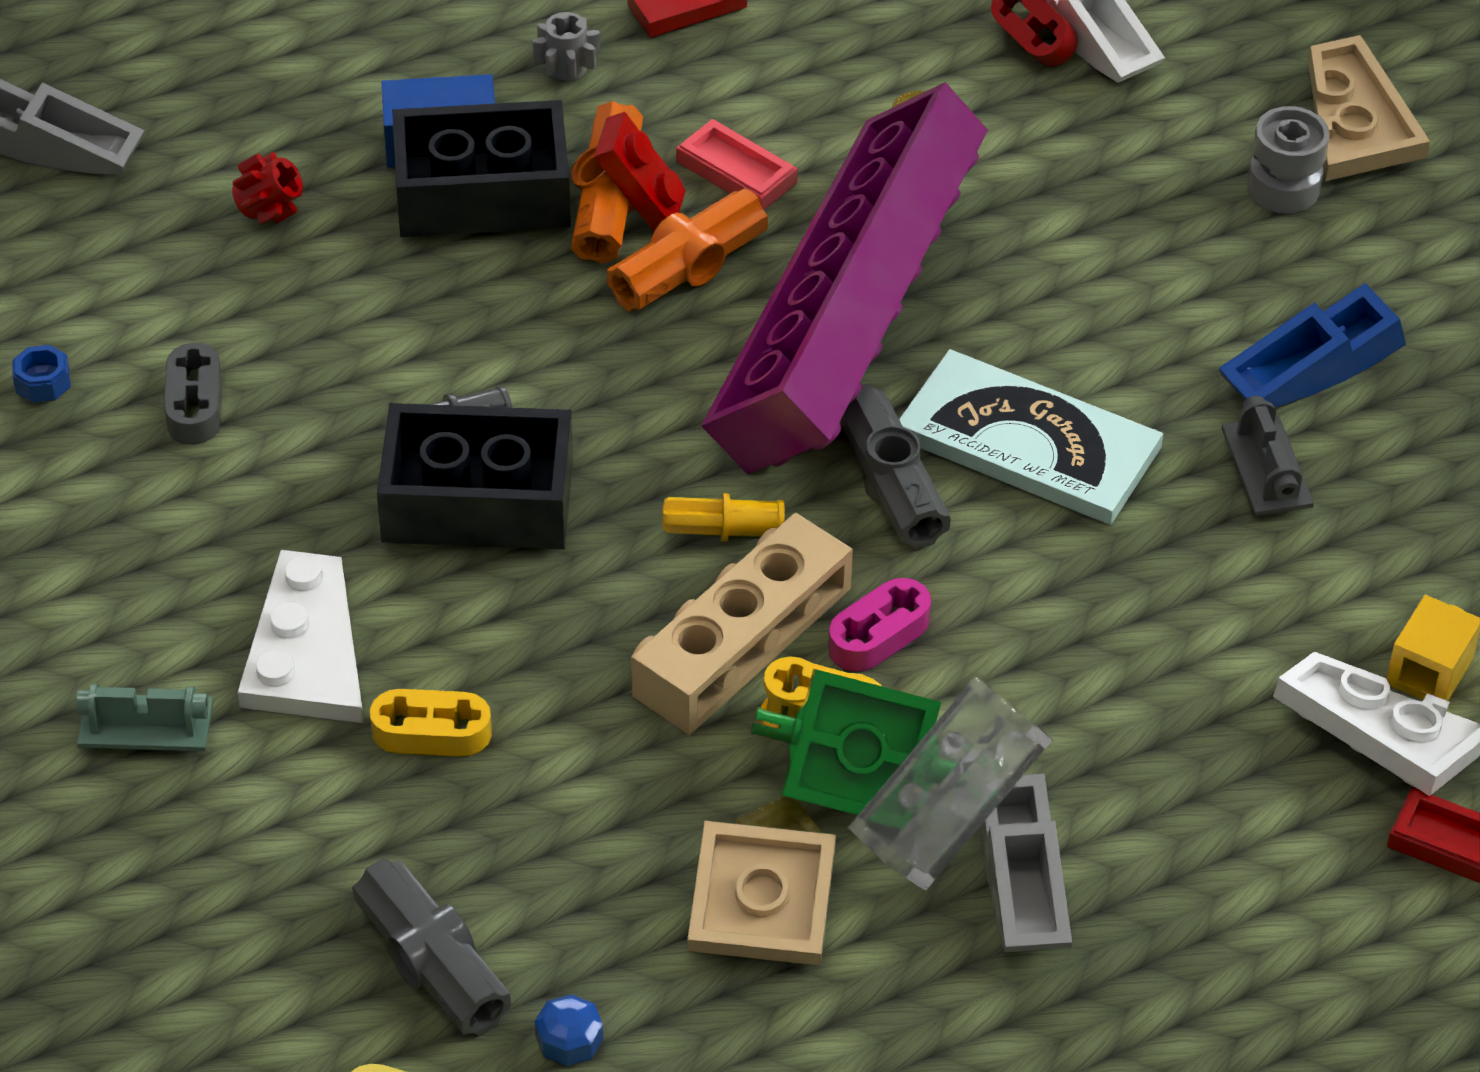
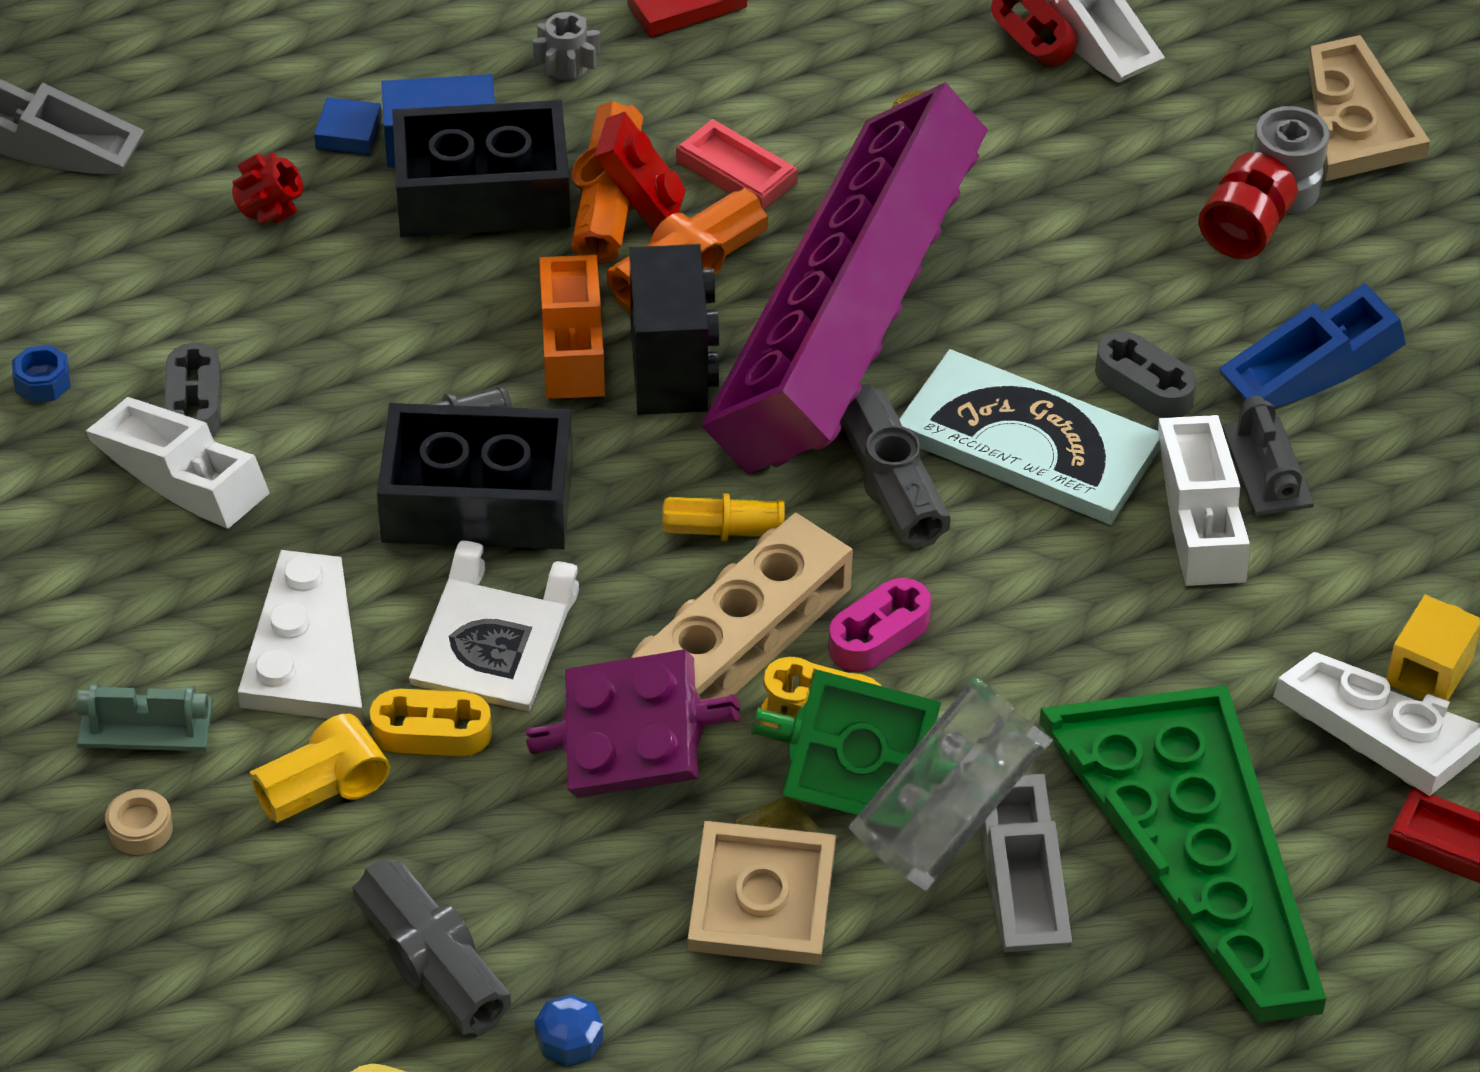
none -> white slope [86,397,270,529]
none -> tan tile [105,789,173,855]
none -> yellow piece [249,714,390,823]
none -> blue tile [314,97,382,155]
none -> white flag [409,540,579,712]
none -> magenta plate [526,649,740,798]
none -> orange slope [539,255,605,399]
none -> black brick [629,244,719,415]
none -> green wing [1039,685,1326,1023]
none -> dark grey beam [1095,331,1197,418]
none -> white slope [1158,415,1250,586]
none -> red wheel [1198,152,1298,259]

